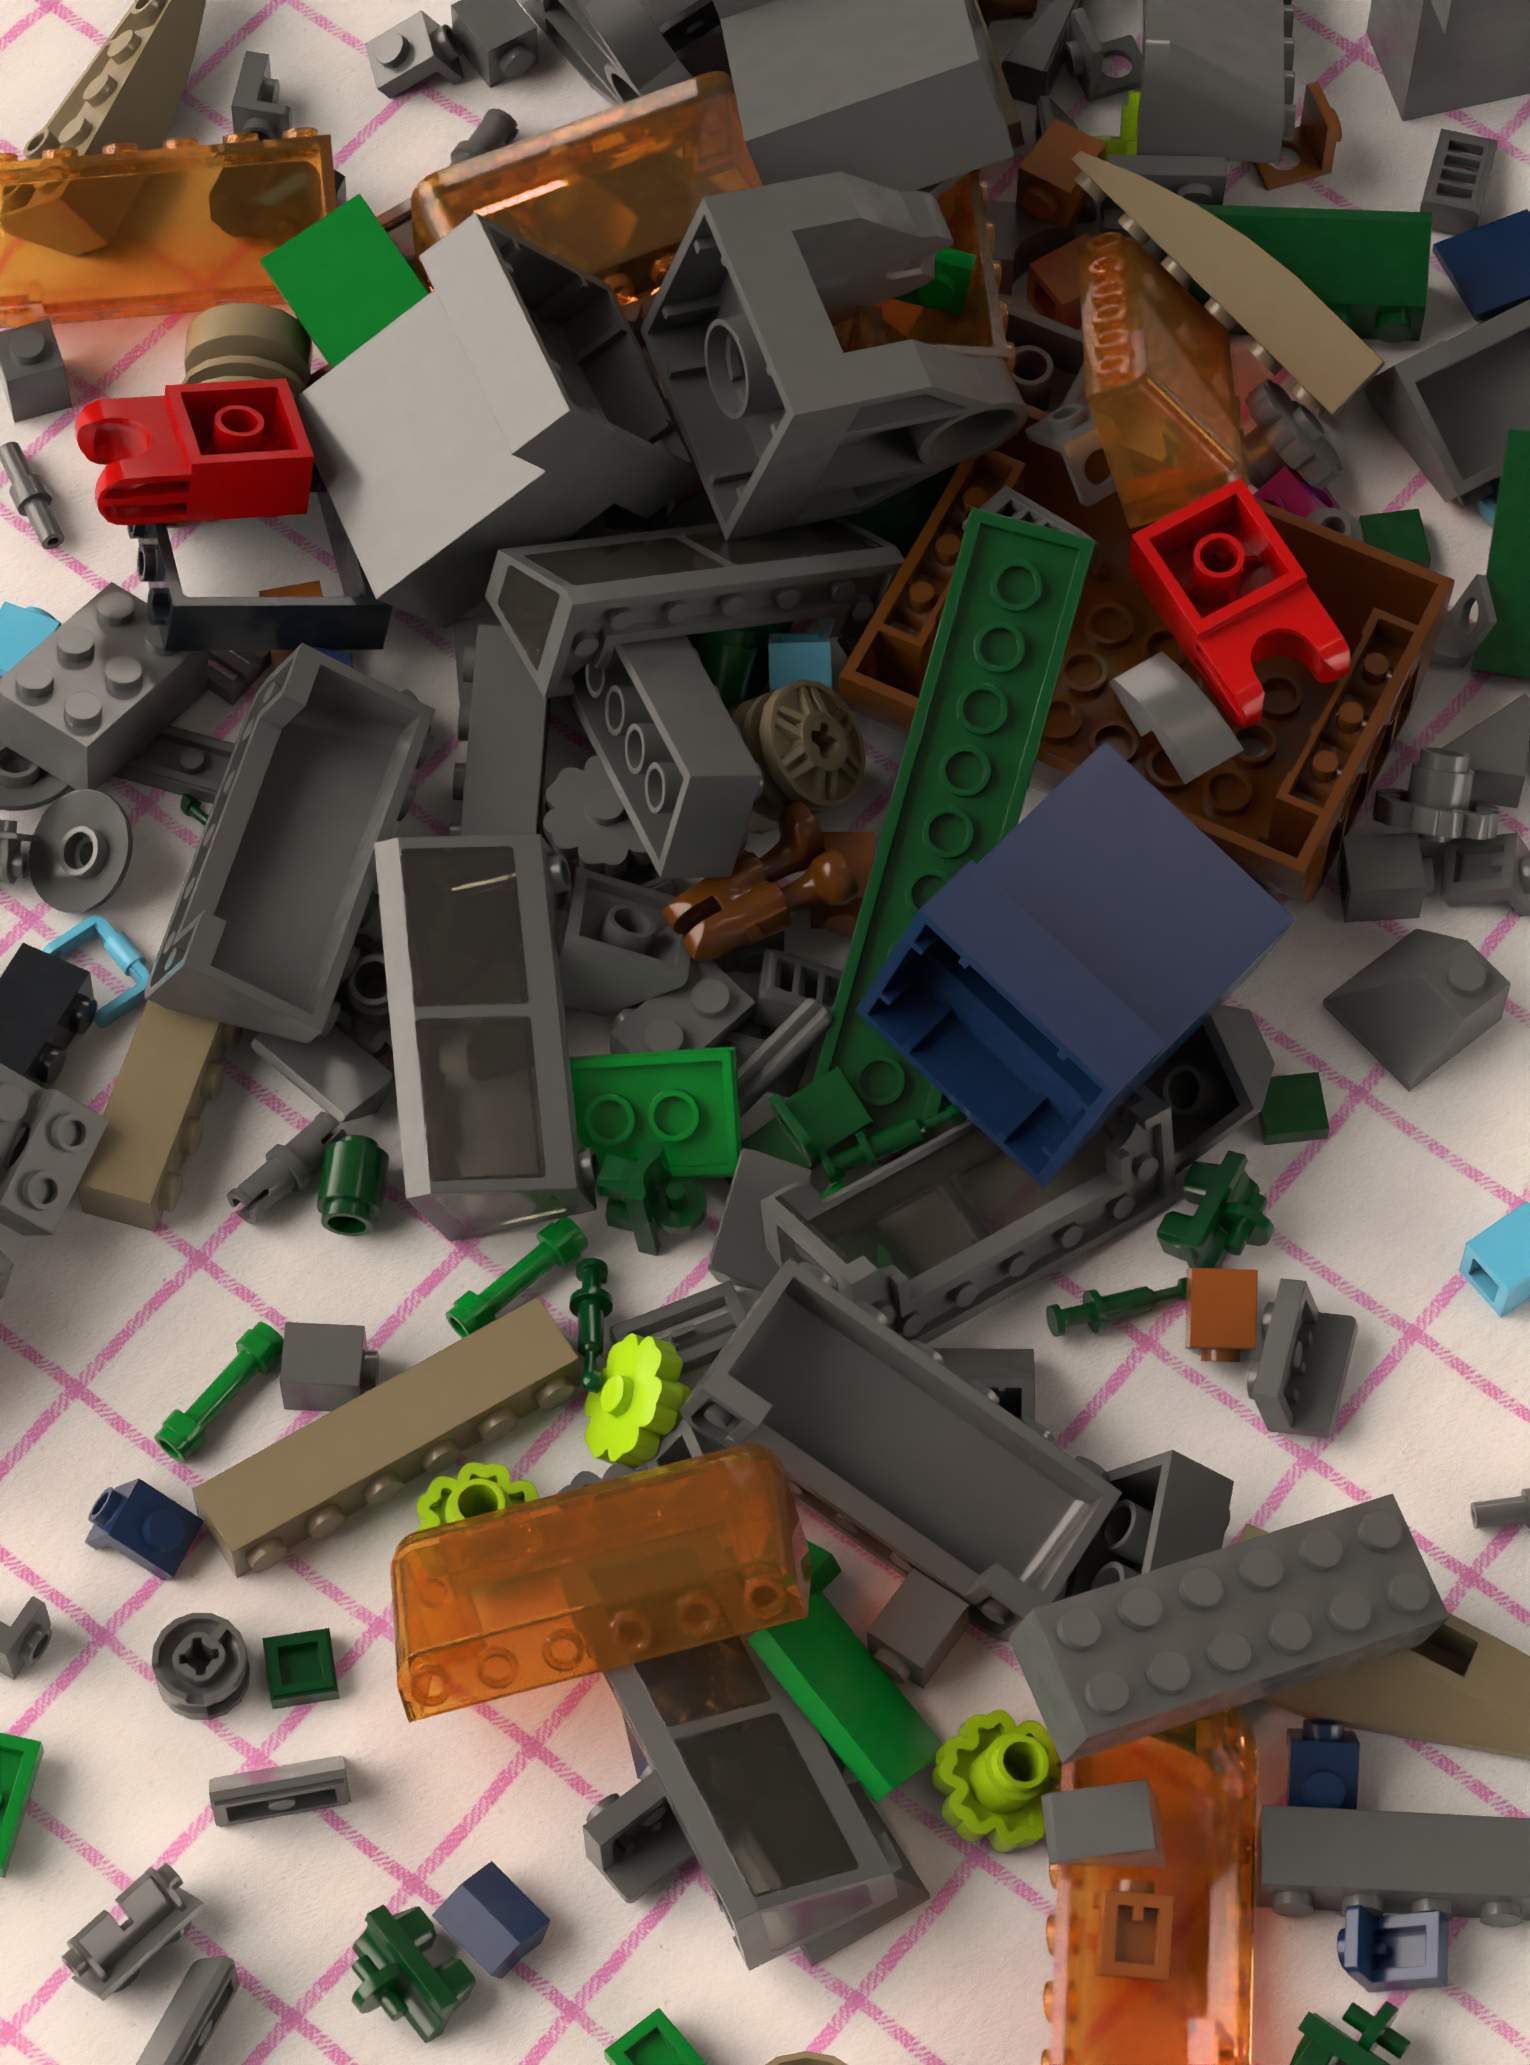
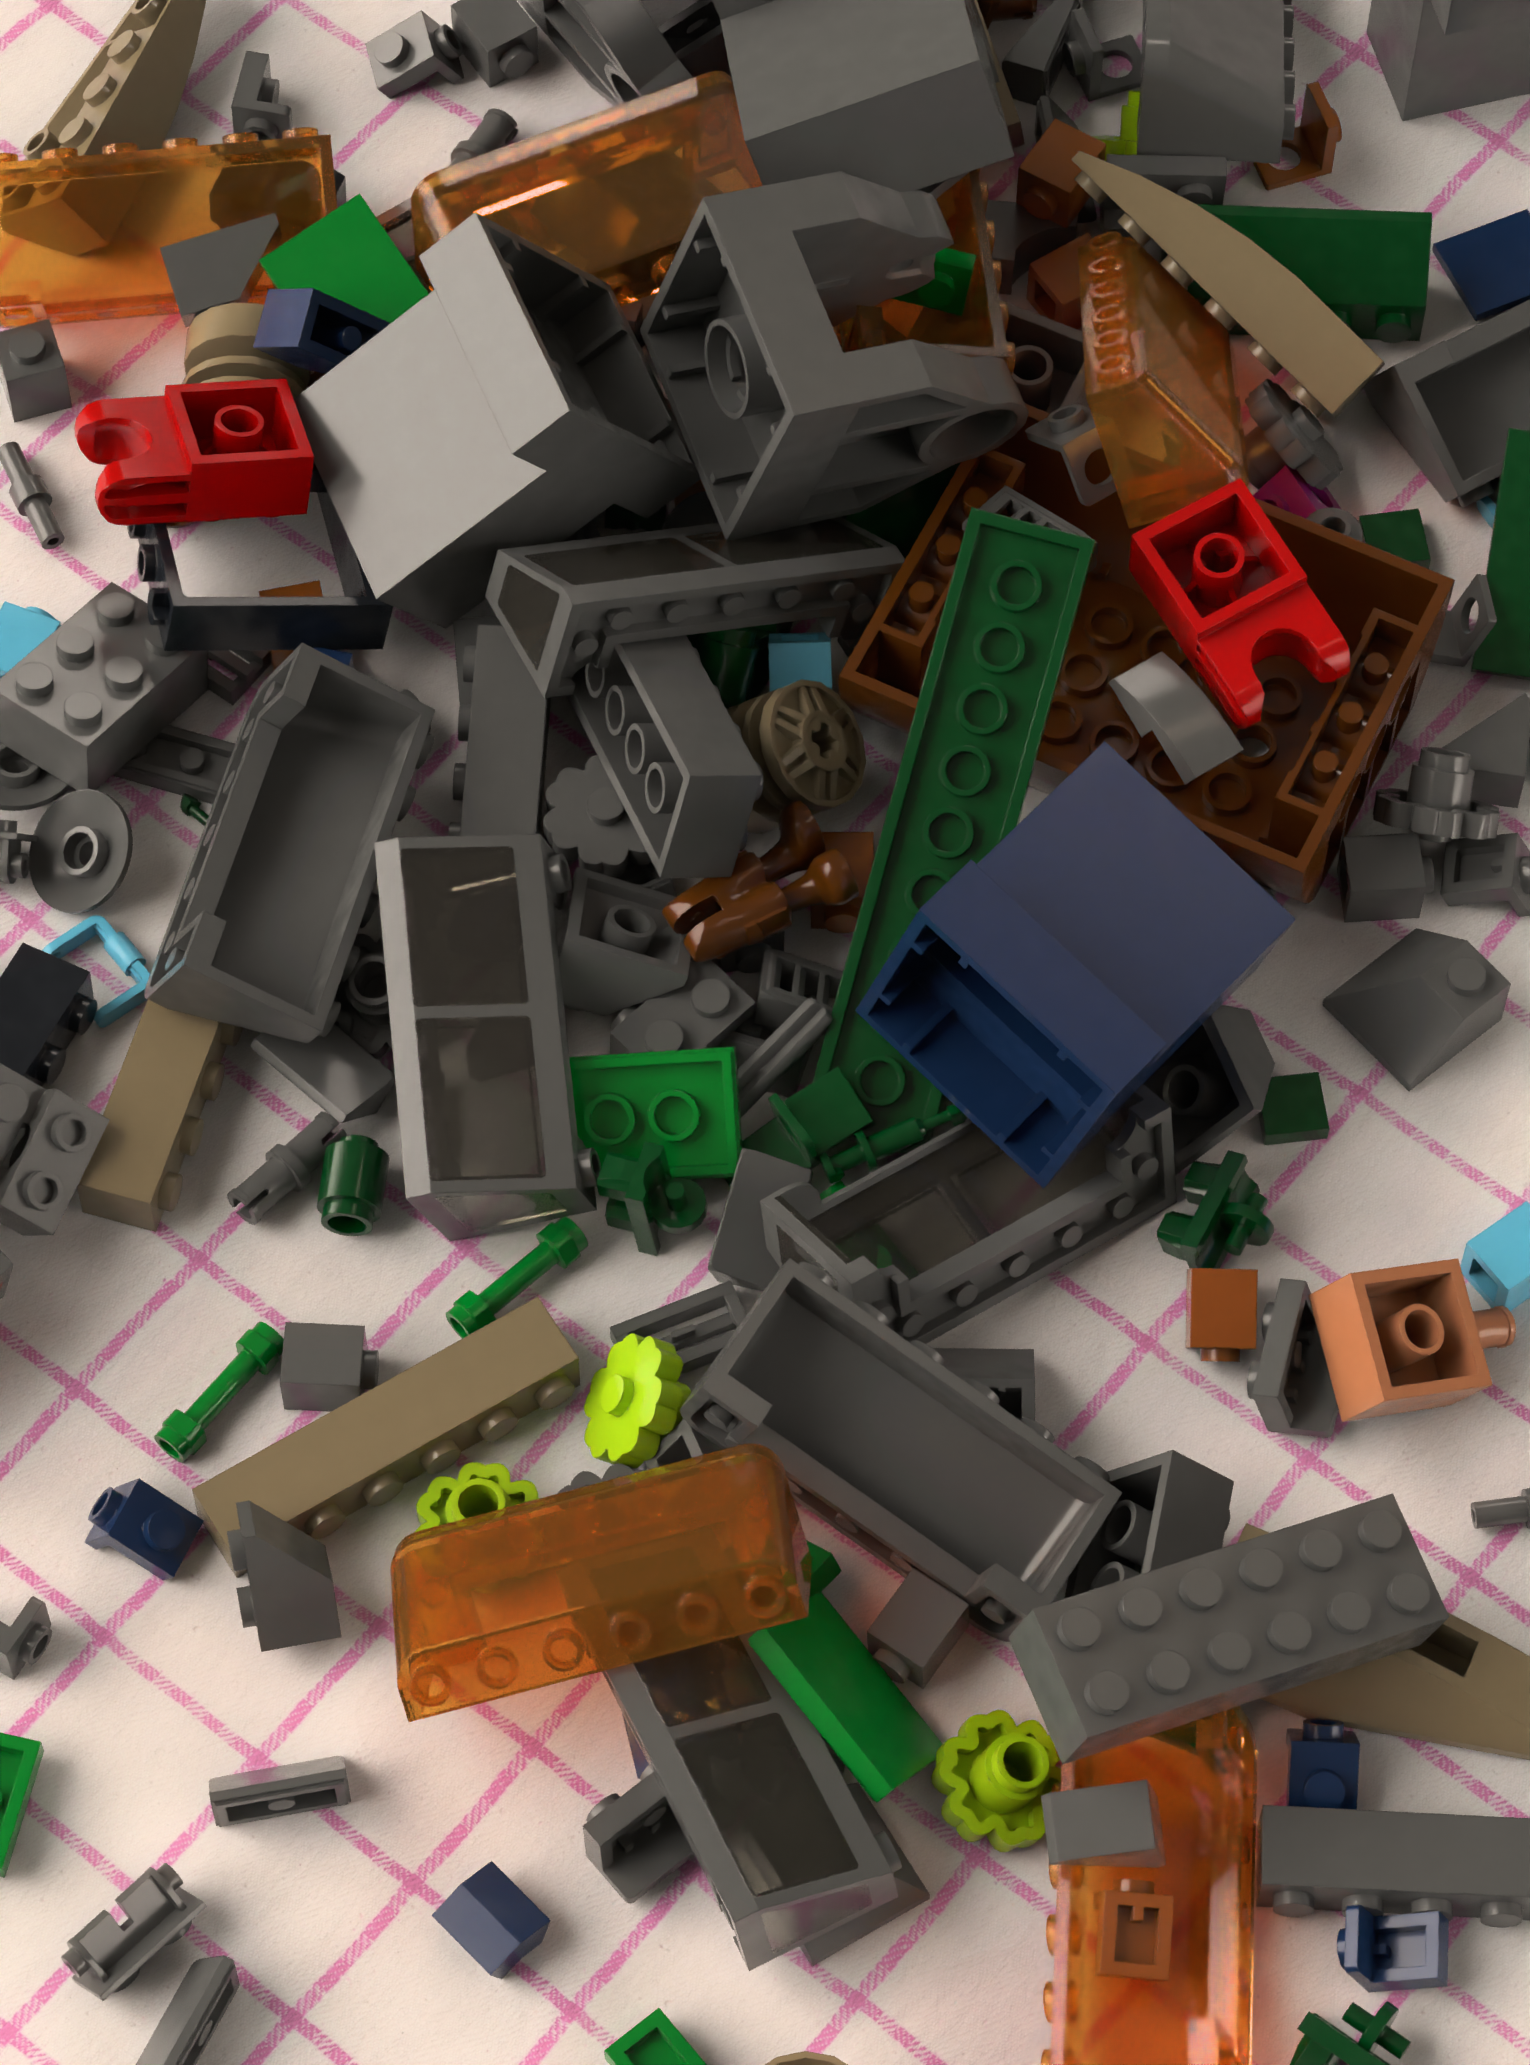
dark grey wheel [152,1613,250,1720] -> none
dark green tile [262,1628,340,1709] -> none
dark green hips [351,1904,476,2044] -> none
dark green piece [569,1258,613,1394] -> none
dark green piece [1046,1277,1187,1337] -> none
dark grey slope [1420,128,1498,235] -> none
none -> dark grey slope [160,213,282,327]
none -> dark grey slope [227,1500,341,1652]
none -> dark blue slope [253,288,390,374]
none -> nougat brick [1308,1258,1516,1422]

